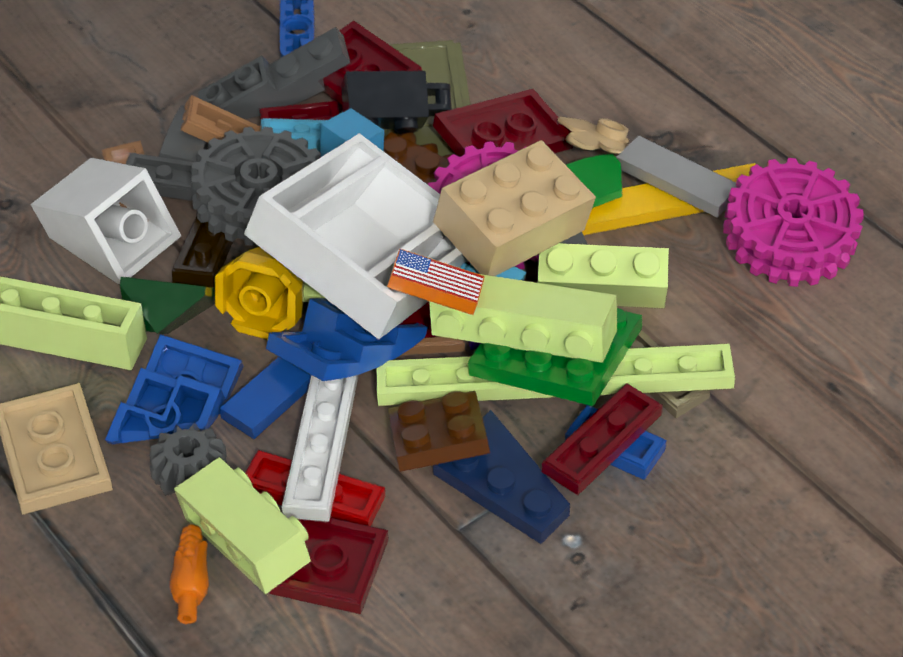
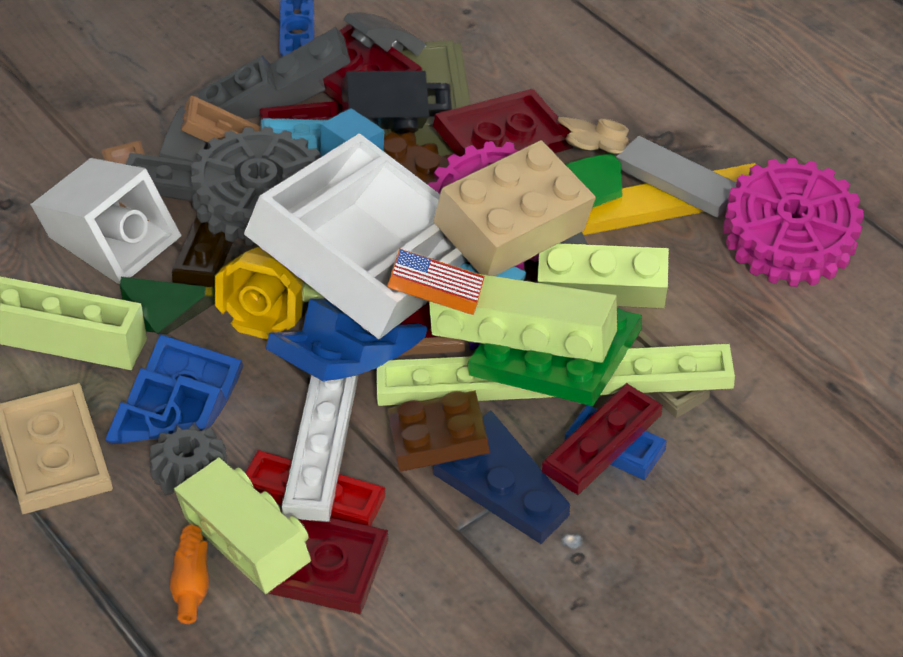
blue tile [220,357,311,439] -> none
none -> dark grey slope [343,13,426,56]

